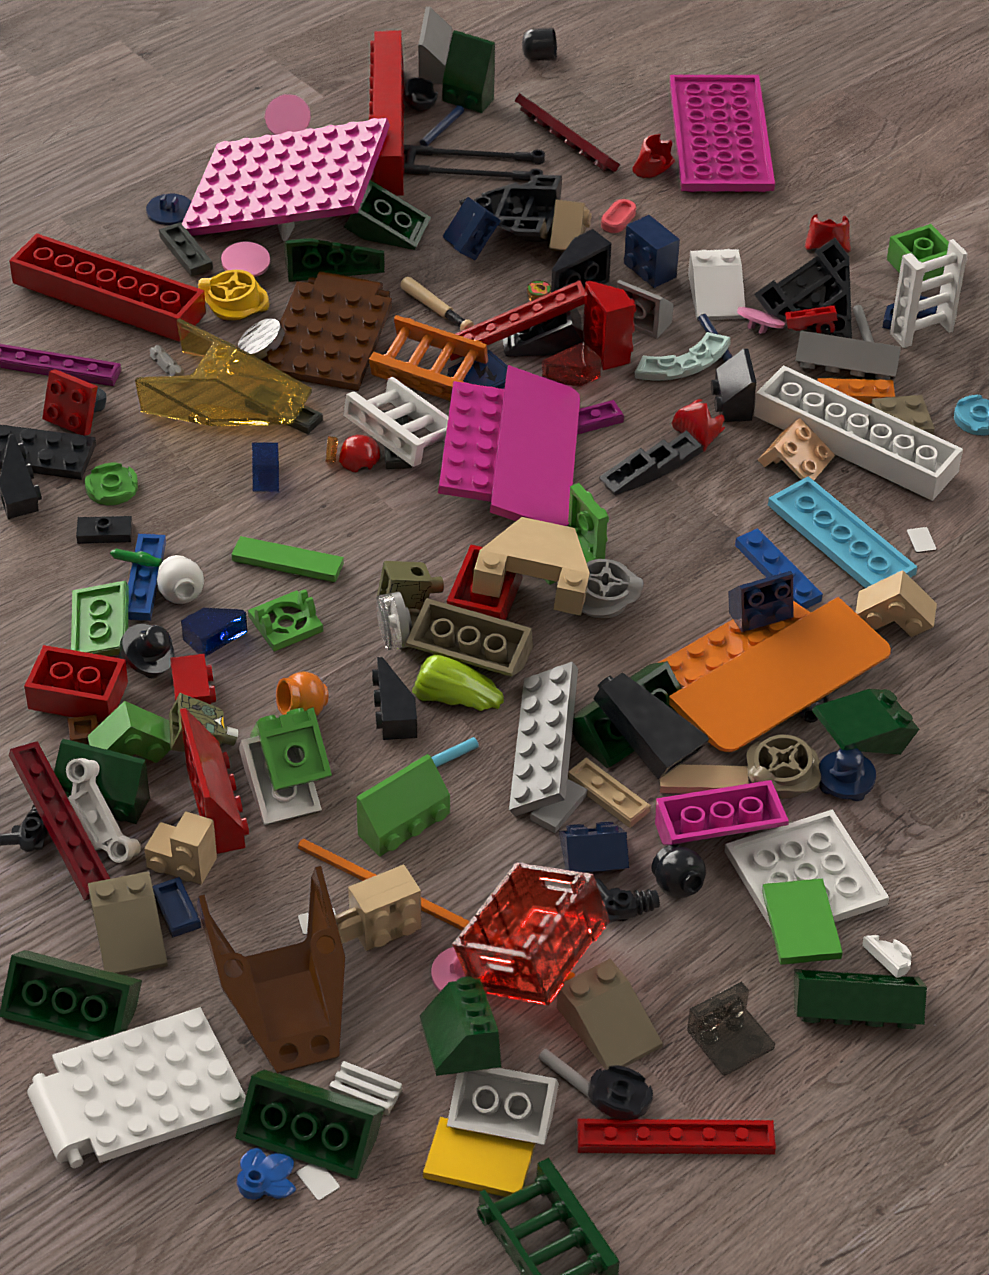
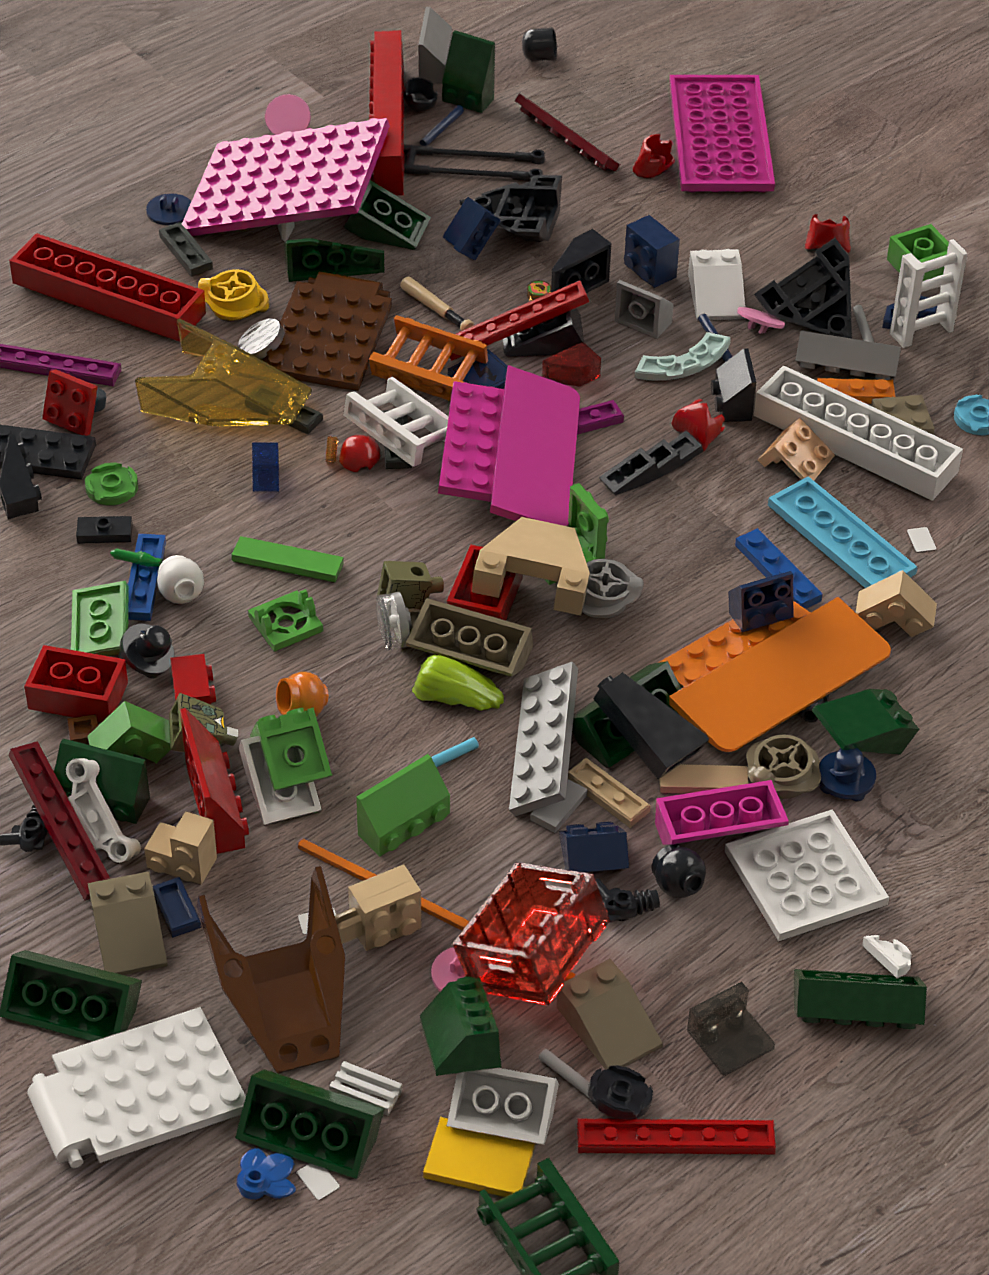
light grey axle [149,345,185,381] -> none
clear blue slope [181,607,248,657] -> none
bright pink piece [221,242,270,277] -> none
black slope [372,657,417,740] -> none
tan brick [550,200,592,252] -> none
red slope [583,281,636,370] -> none
coral tile [601,199,636,233] -> none
bright green tile [762,878,843,965] -> none
red plate [785,306,837,334] -> none

